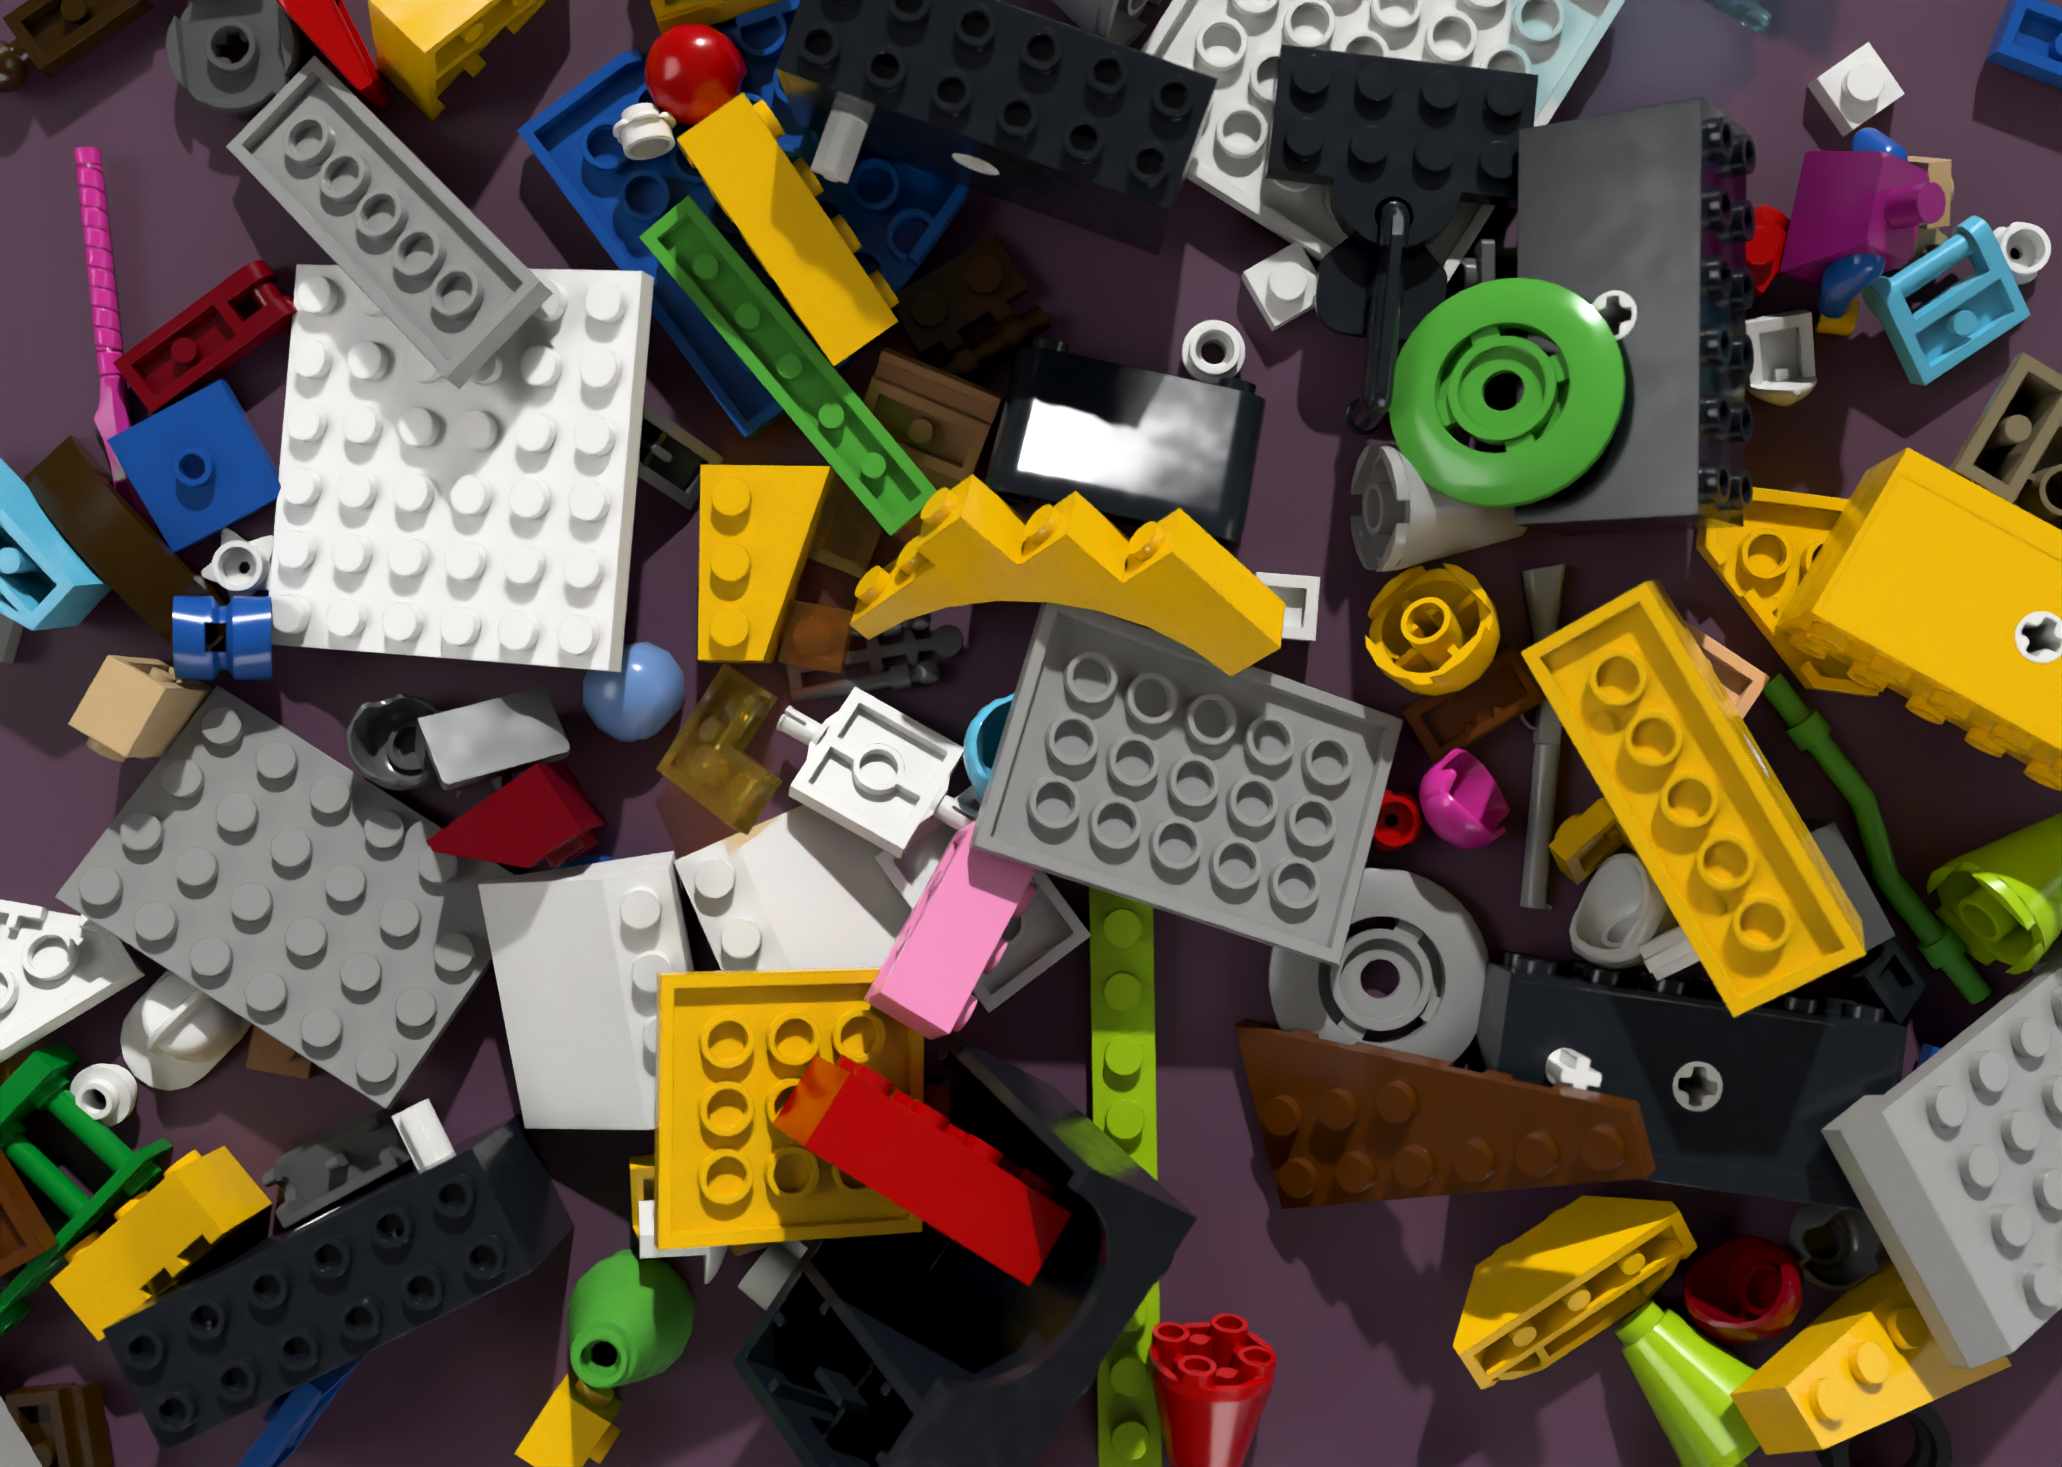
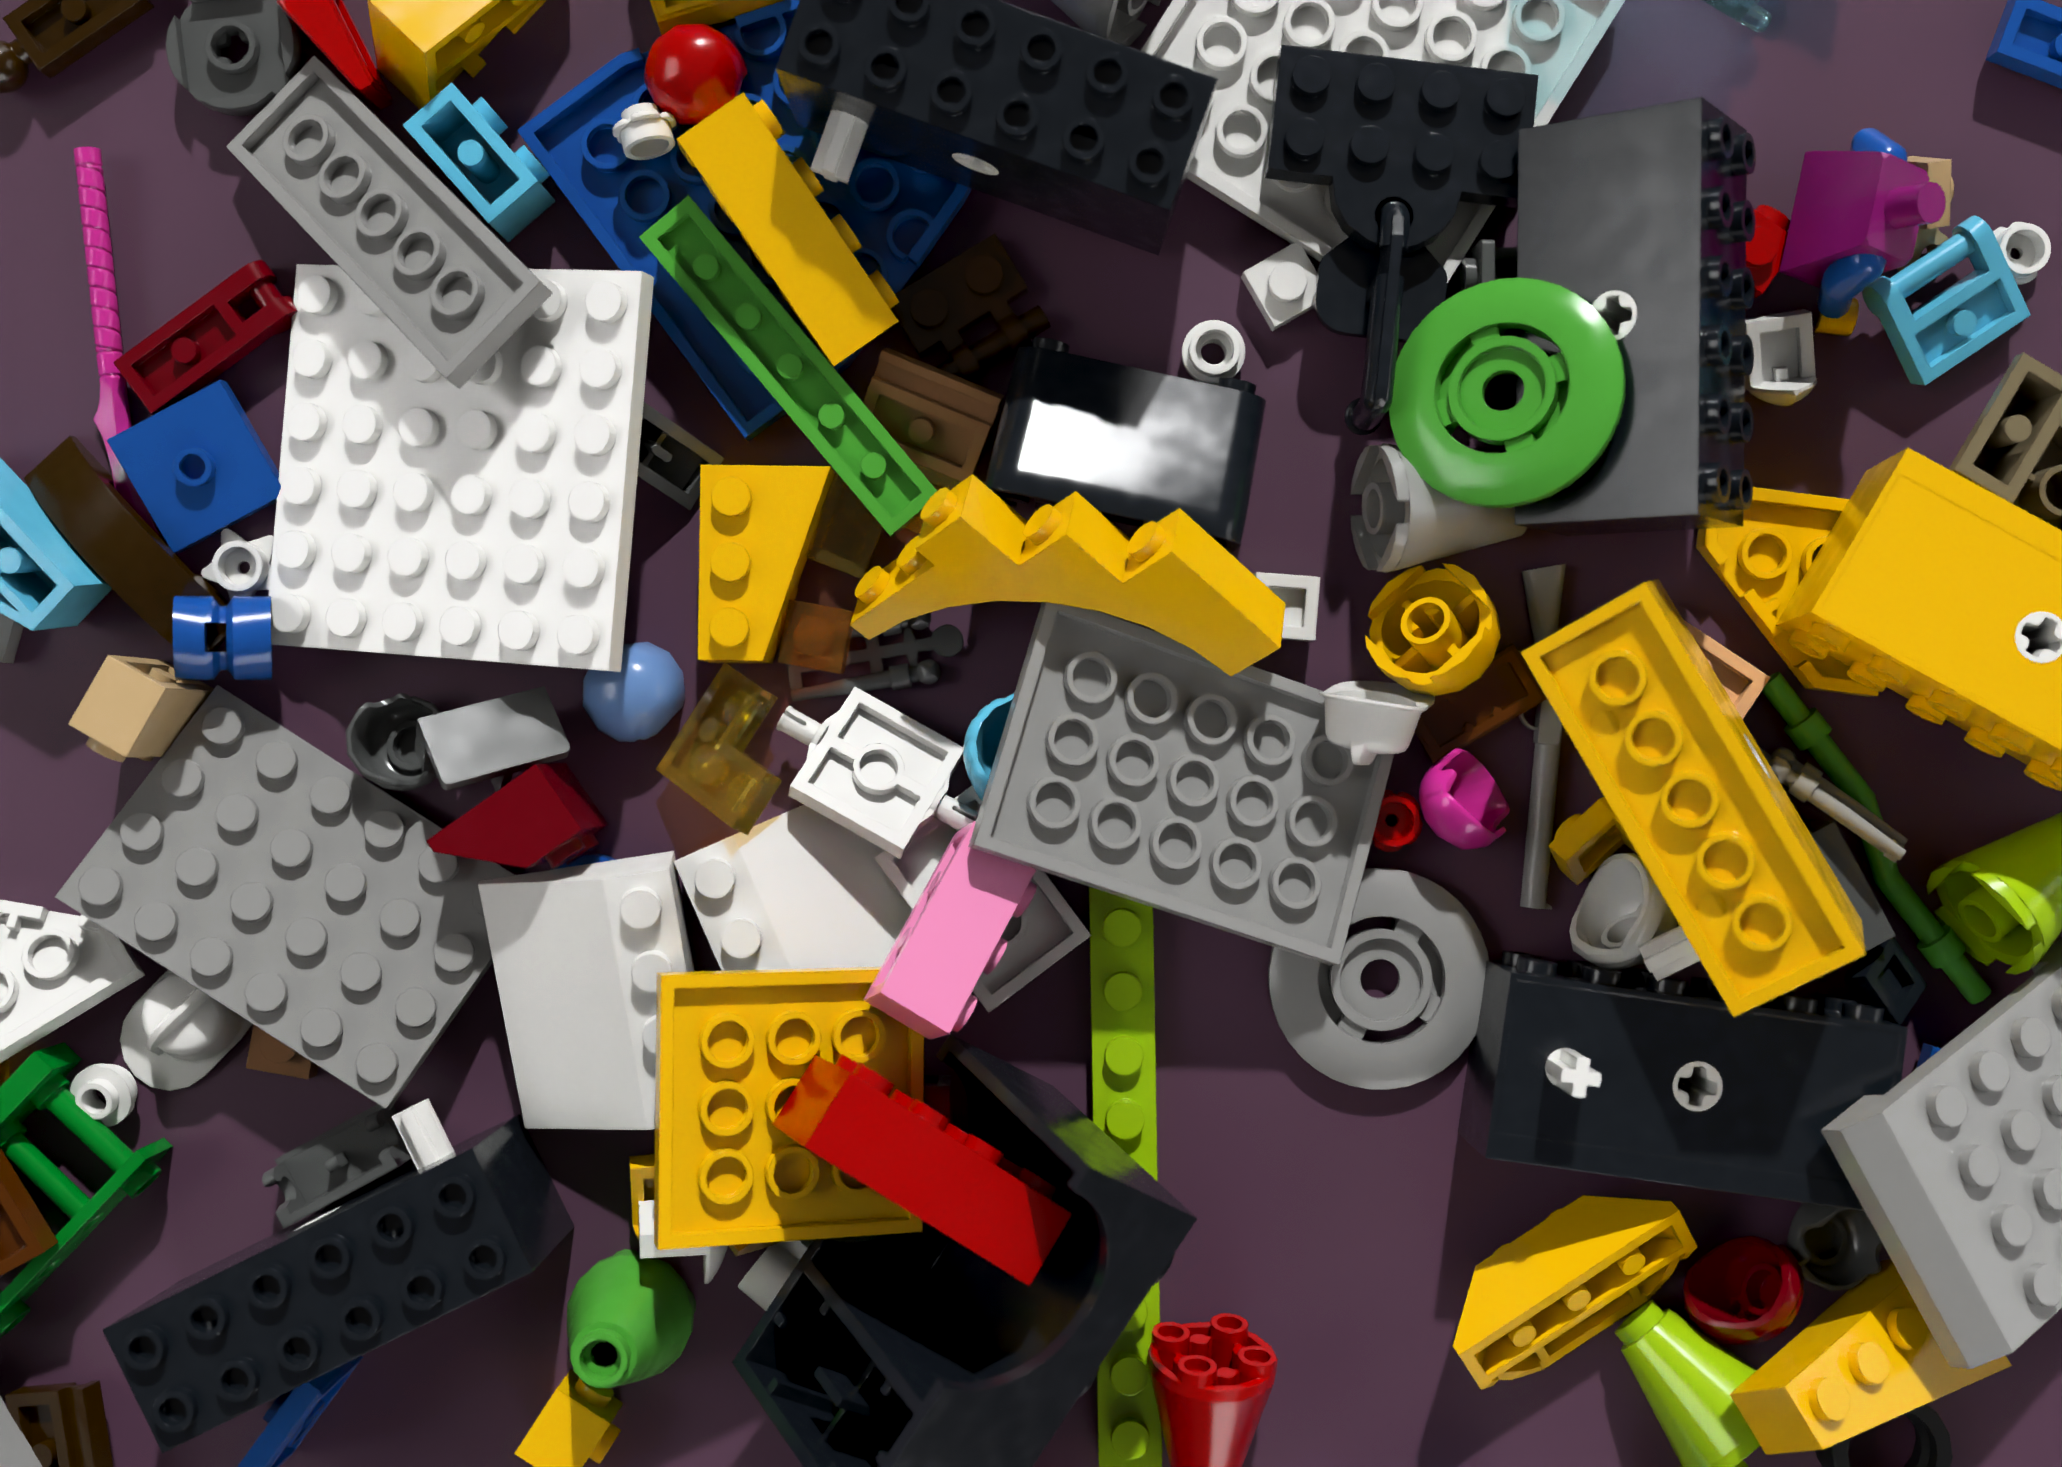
yellow wedge [50,1145,272,1342] -> none
reddish brown wing [1234,1018,1656,1209] -> none
white plate [1808,42,1905,137] -> none
none -> medium azure brick [403,82,556,242]
none -> white piece [1318,681,1435,765]
none -> light grey piece [1759,747,1908,863]

